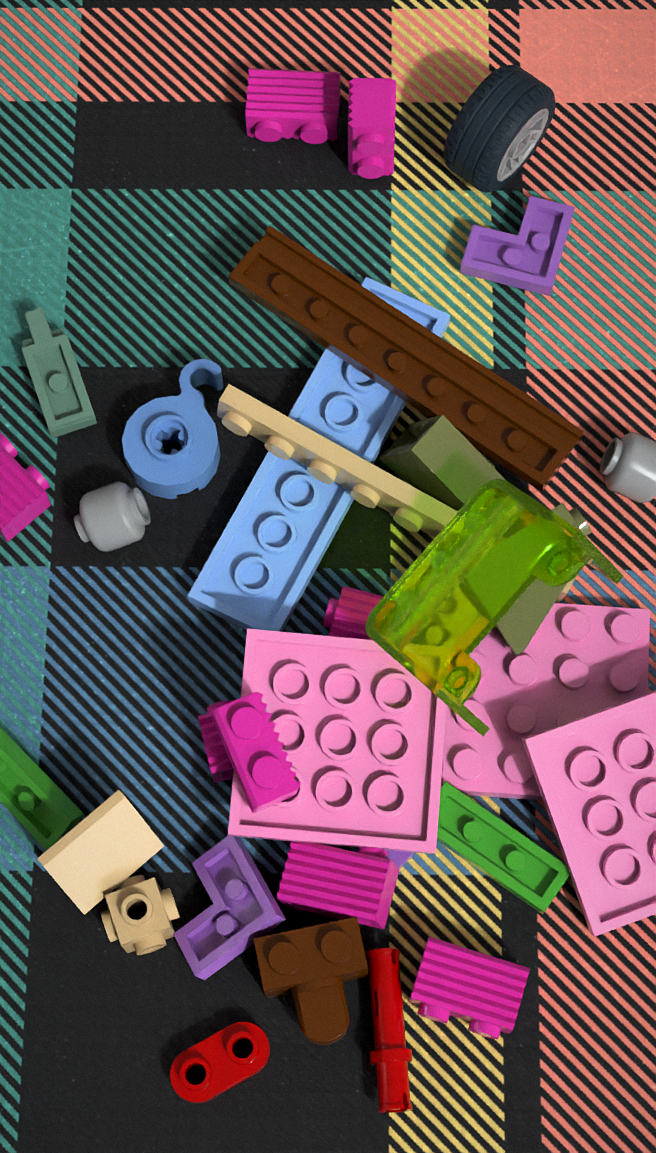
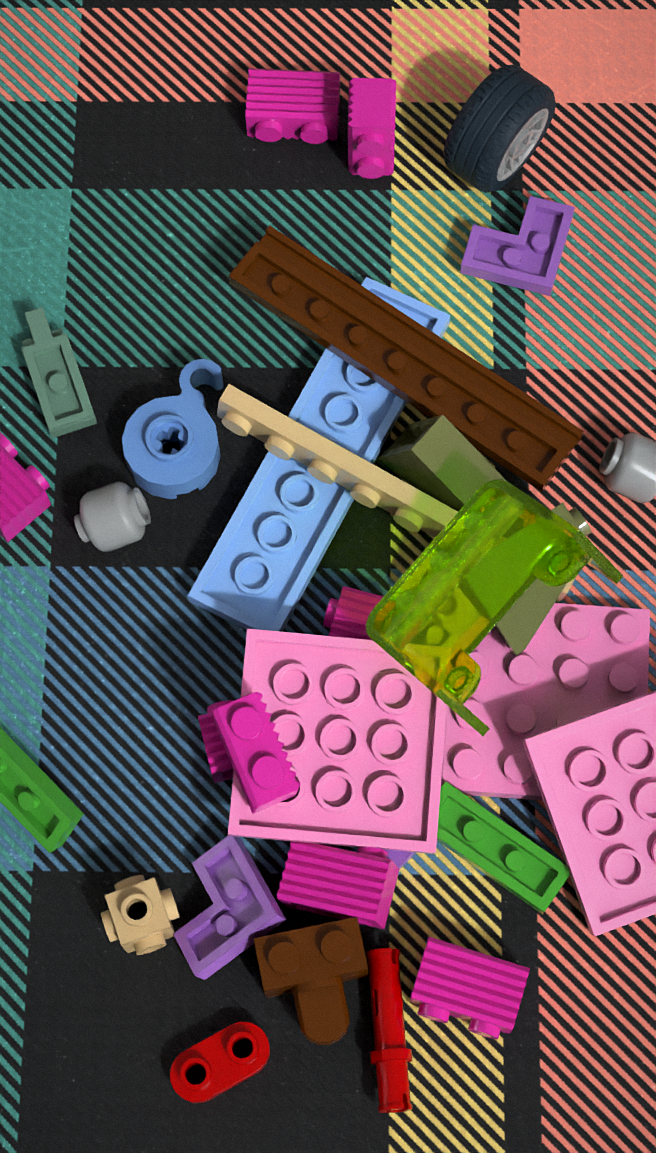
tan slope [37,790,164,915] -> none

